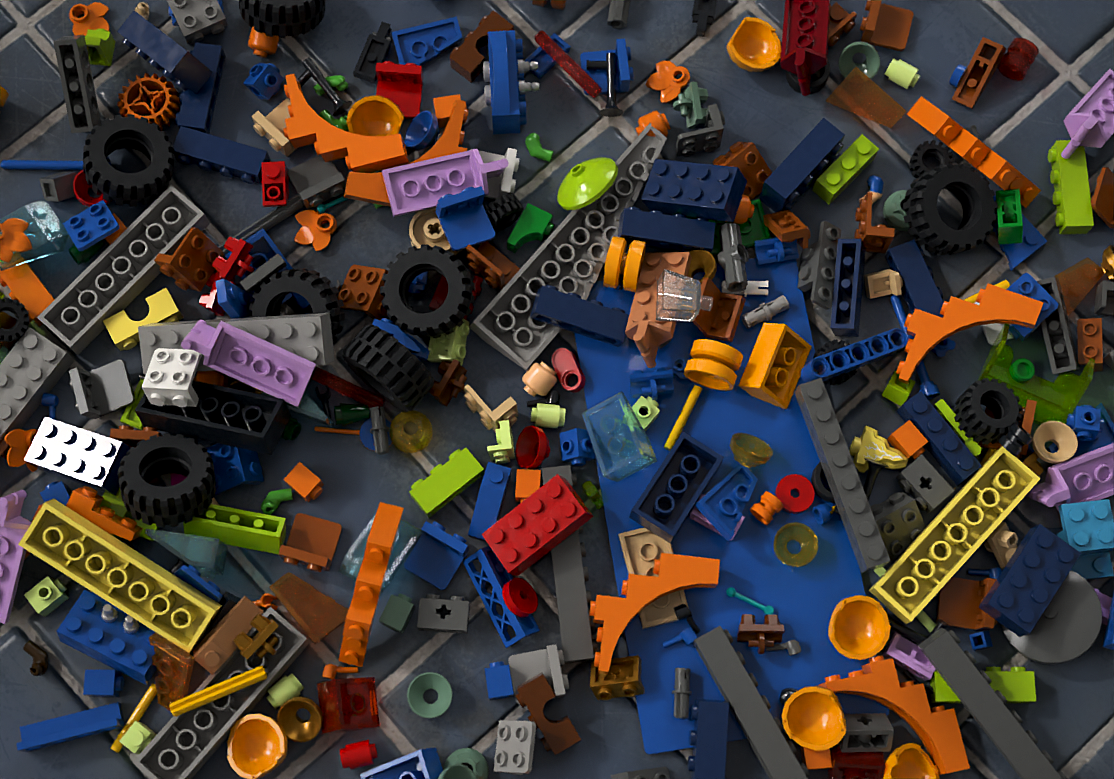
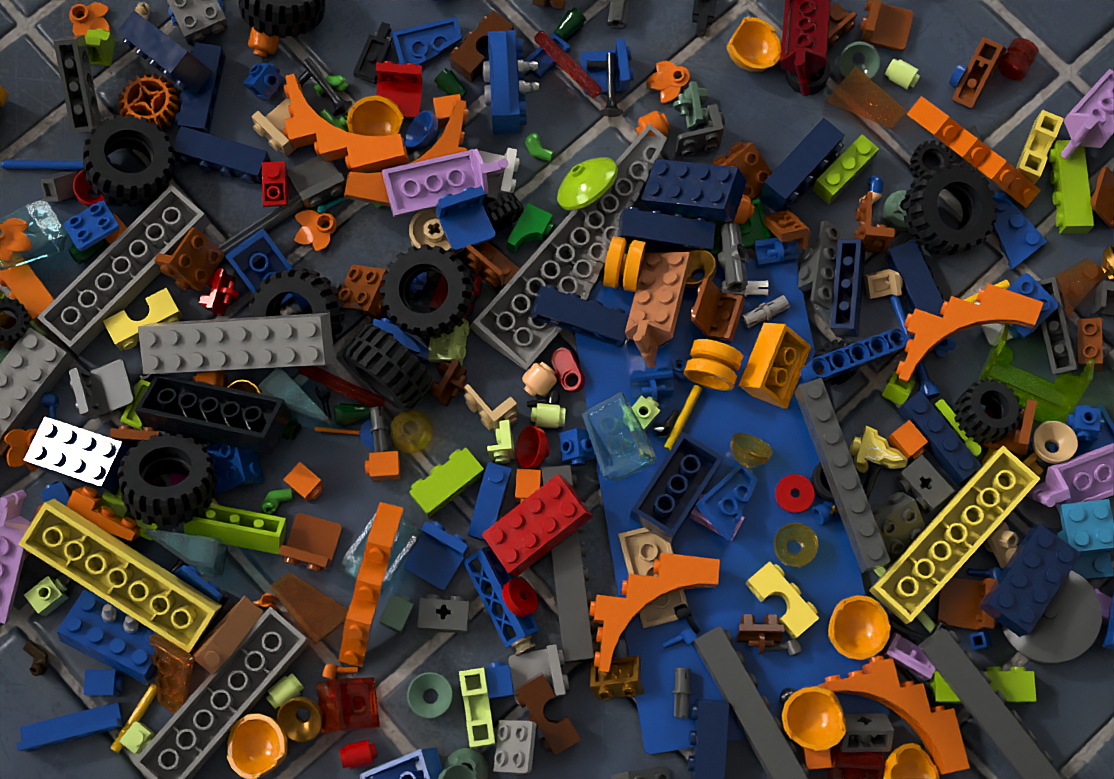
white bracket [141,348,201,407] -> none
yellow axle [169,666,267,716] -> none
lavender hinge [181,320,316,407] -> none
red hips [212,237,255,282] -> none
blue wing [215,279,255,319] -> none
pearl gold hips [233,613,279,660] -> none
dark grey slope [240,254,287,294] -> none
clear neon green piece [581,480,603,509] -> none
clear torso [656,269,713,322] -> none
teal hinge [726,587,774,615] -> none
orange wheel [750,491,784,525] -> none
green arch [995,189,1023,245] -> none
black wheel [998,423,1034,457] -> none
green tile [1009,358,1035,383] -> none
none -> orange brick [365,451,401,481]
none -> dark green cone [434,68,468,100]
none -> yellowish green arch [459,668,496,749]
none -> dark tan bush [511,635,536,656]
none -> dark green cone [554,8,586,40]
none -> black hand [653,409,679,438]
none -> light yellow arch [745,562,819,640]
none -> light yellow arch [1016,110,1064,185]

